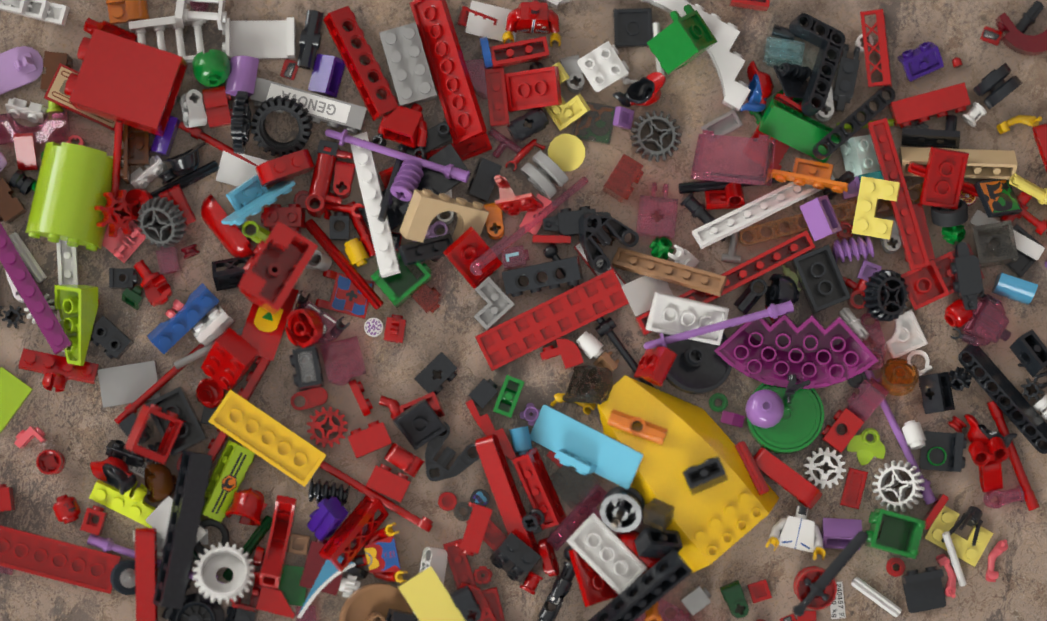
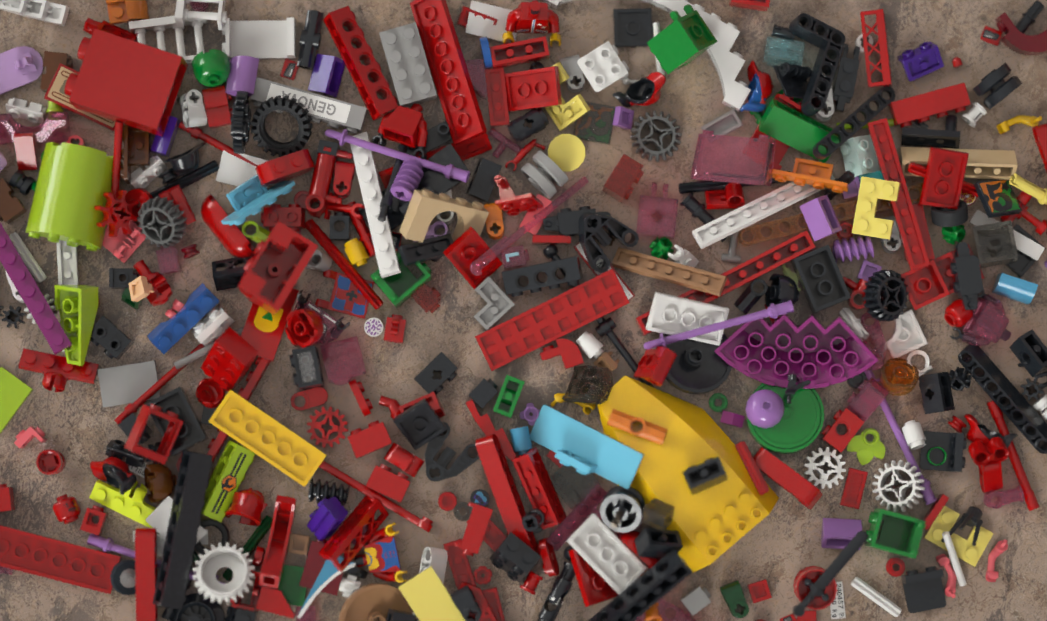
white sticker [621,276,674,316] -> none
white torso [765,506,826,561] -> none
none -> light nougat tile [128,276,154,302]

